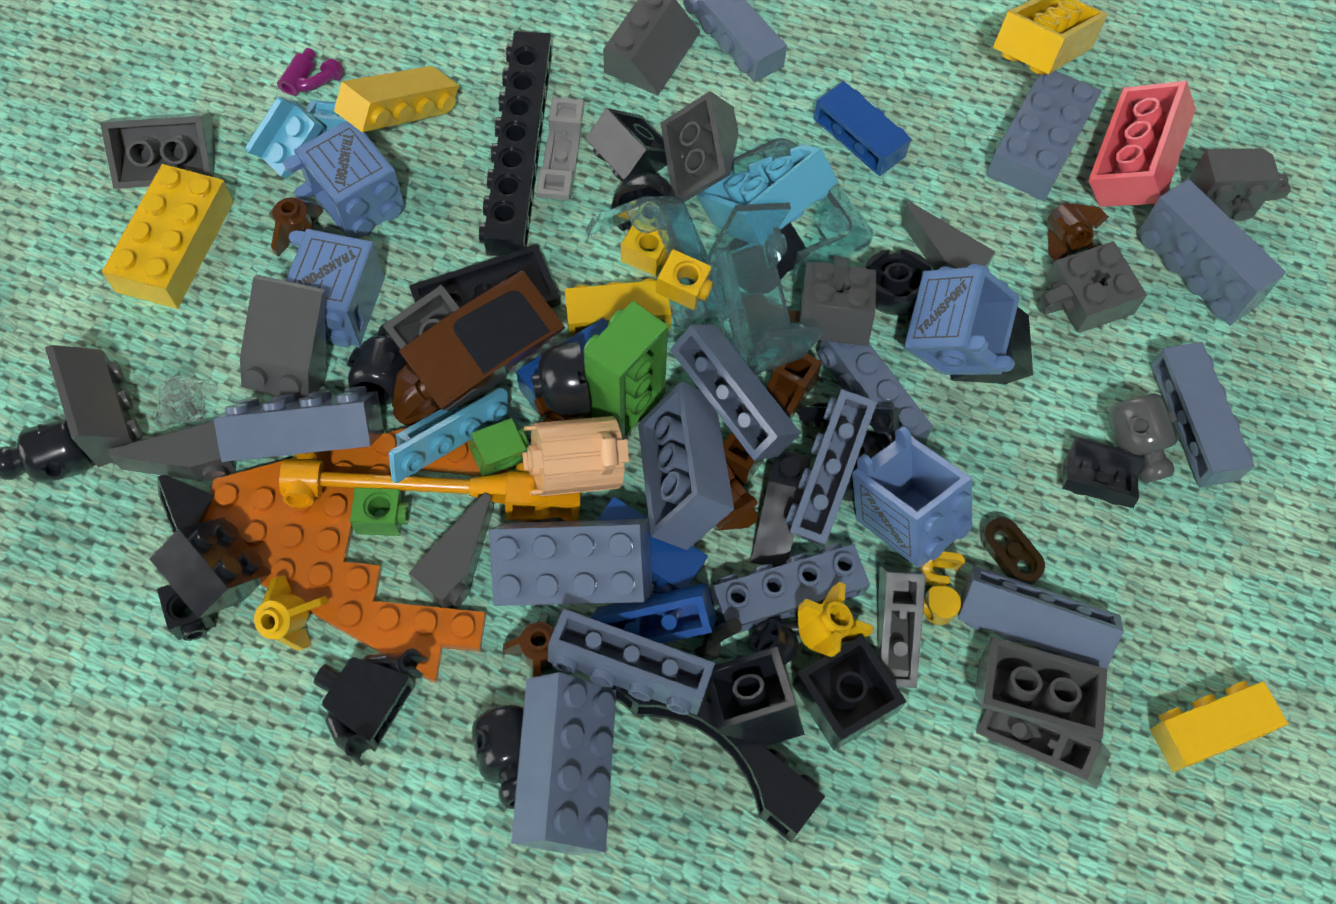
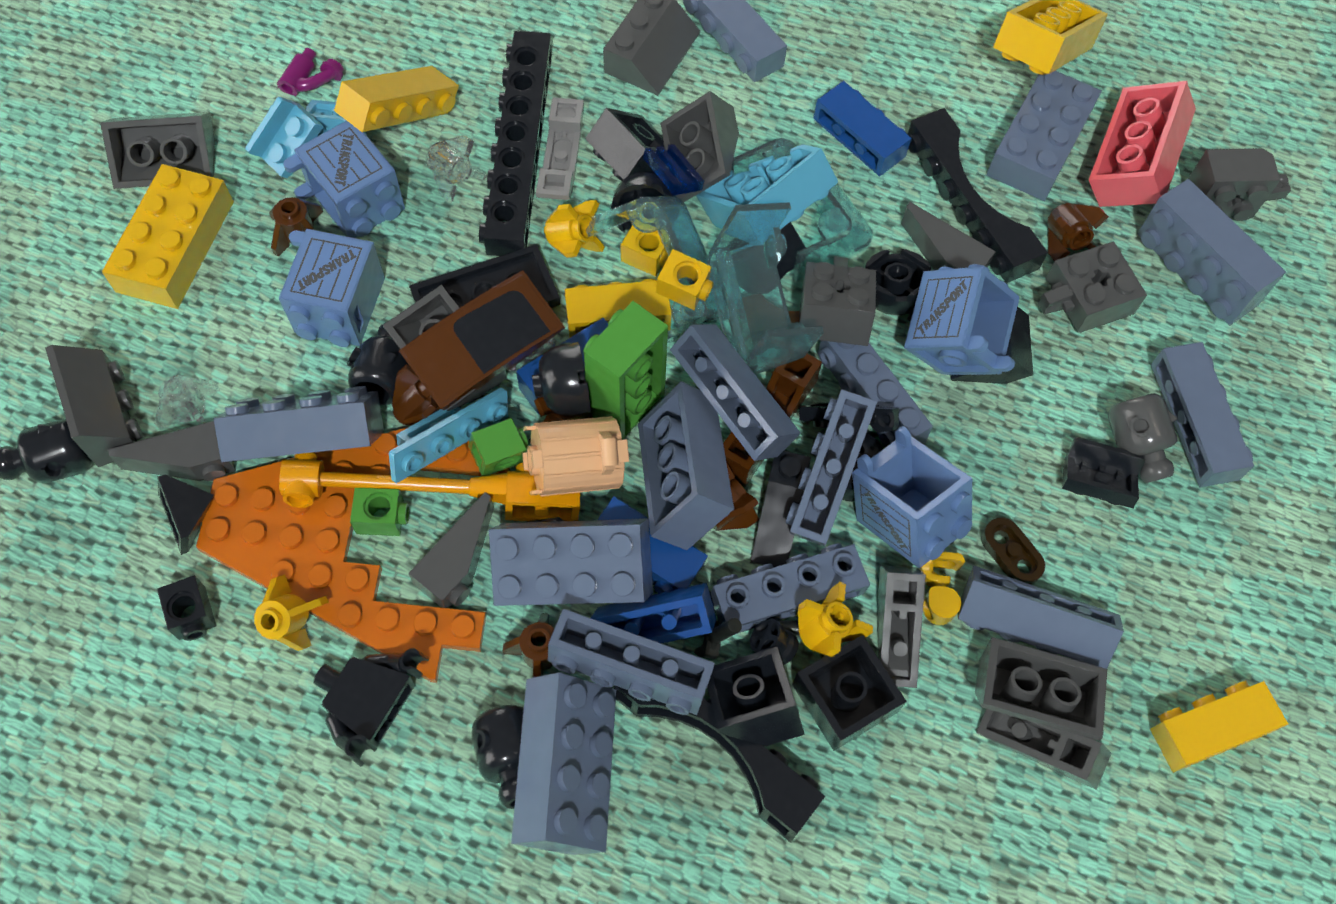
black brick [150,517,271,619] -> none
dark grey slope [240,274,326,399] -> none
none -> clear brick [426,135,487,202]
none -> yellow brick [544,200,605,258]
none -> clear blue tile [643,144,704,196]
none -> black arch [907,108,1048,283]

